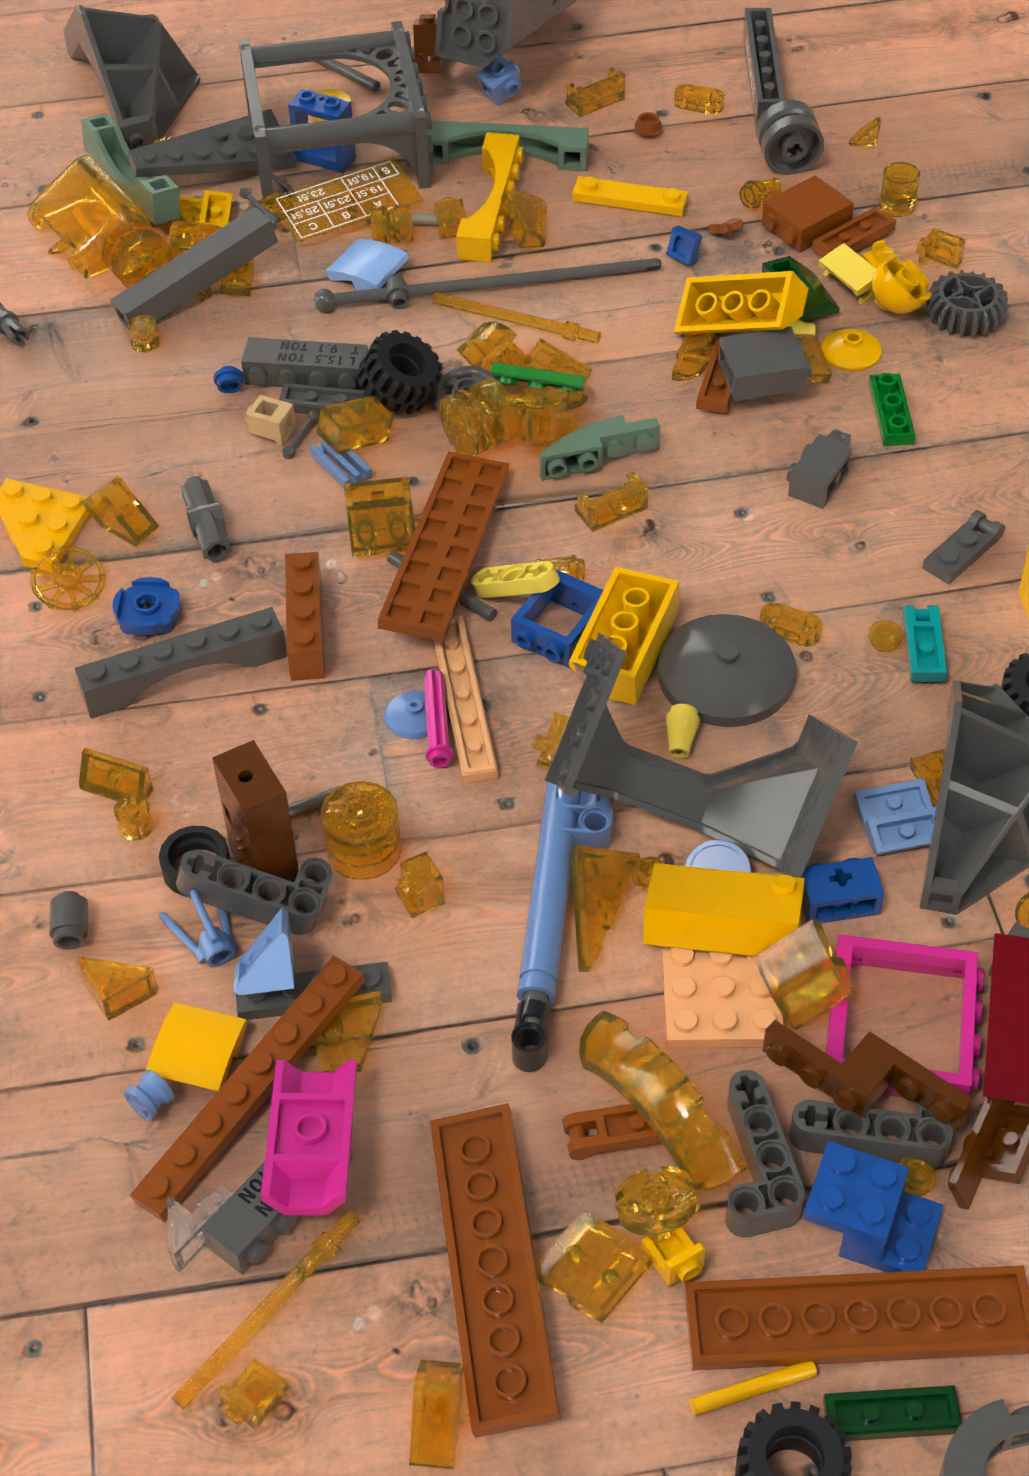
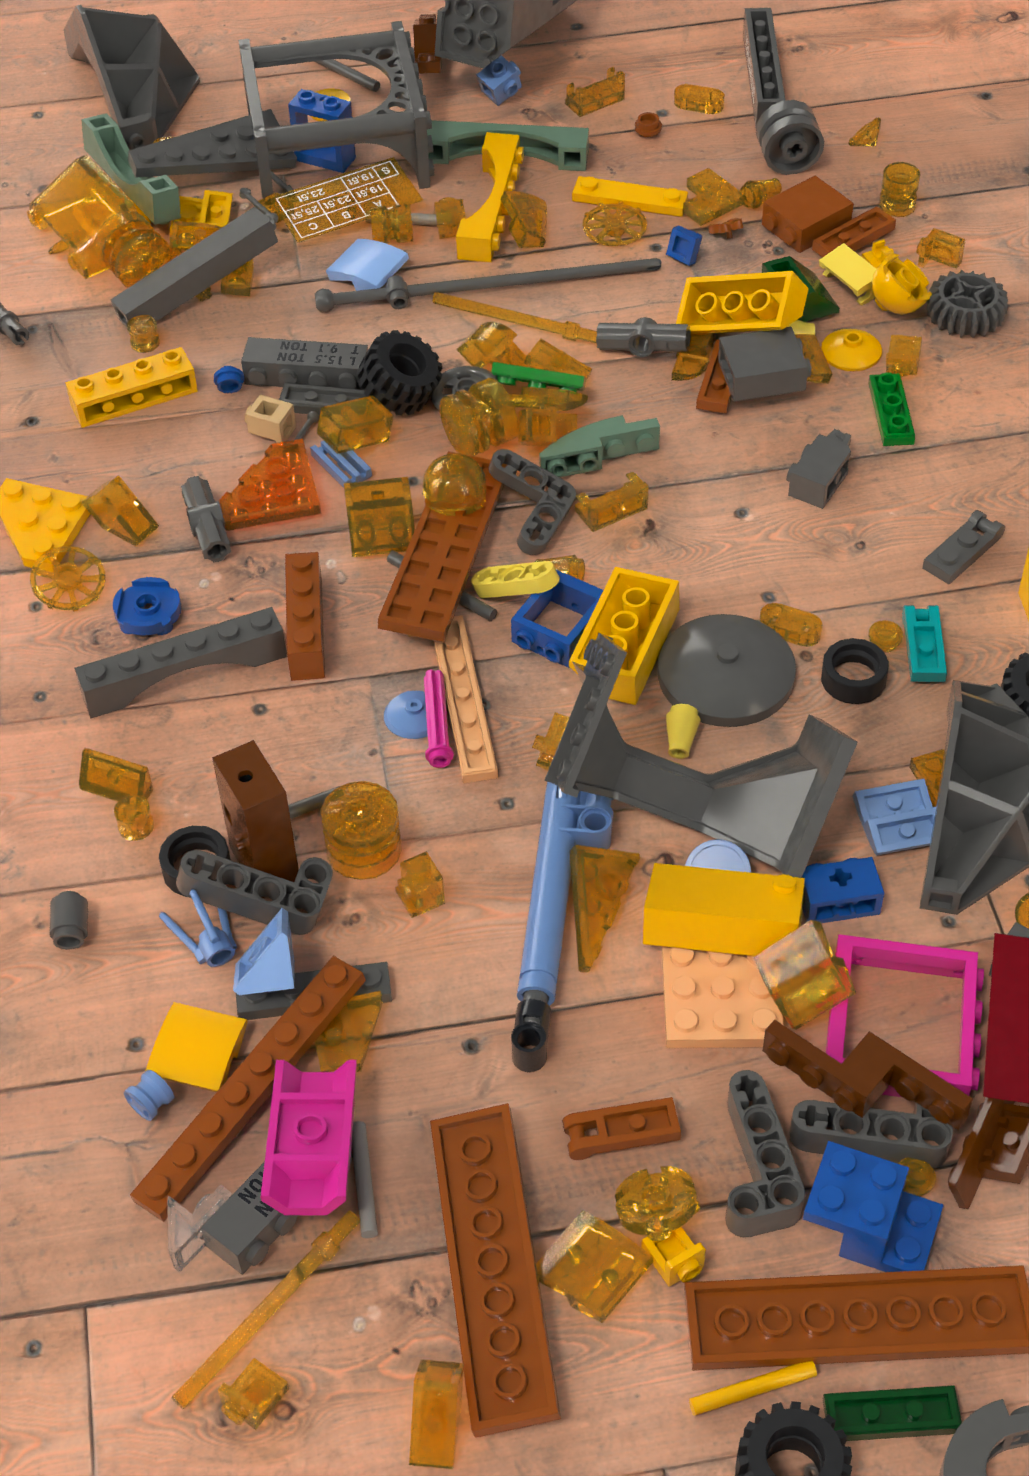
clear yellow slope [77,956,159,1021] -> none
clear yellow brick [579,1011,748,1189] -> none
clear yellow plate [632,856,664,891] -> none
none -> yellow brick [65,347,198,428]
none -> clear orange plate [219,438,321,531]
none -> light grey bar [352,1121,378,1238]
none -> clear yellow cylinder [422,454,486,516]
none -> dark grey beam [488,449,576,555]
none -> clear yellow wheel [583,201,647,246]
none -> dark grey piece [596,317,691,357]
none -> clear yellow plate [683,168,745,226]
none -> black tyre [821,638,889,704]
none -> clear yellow bracket [886,335,922,377]

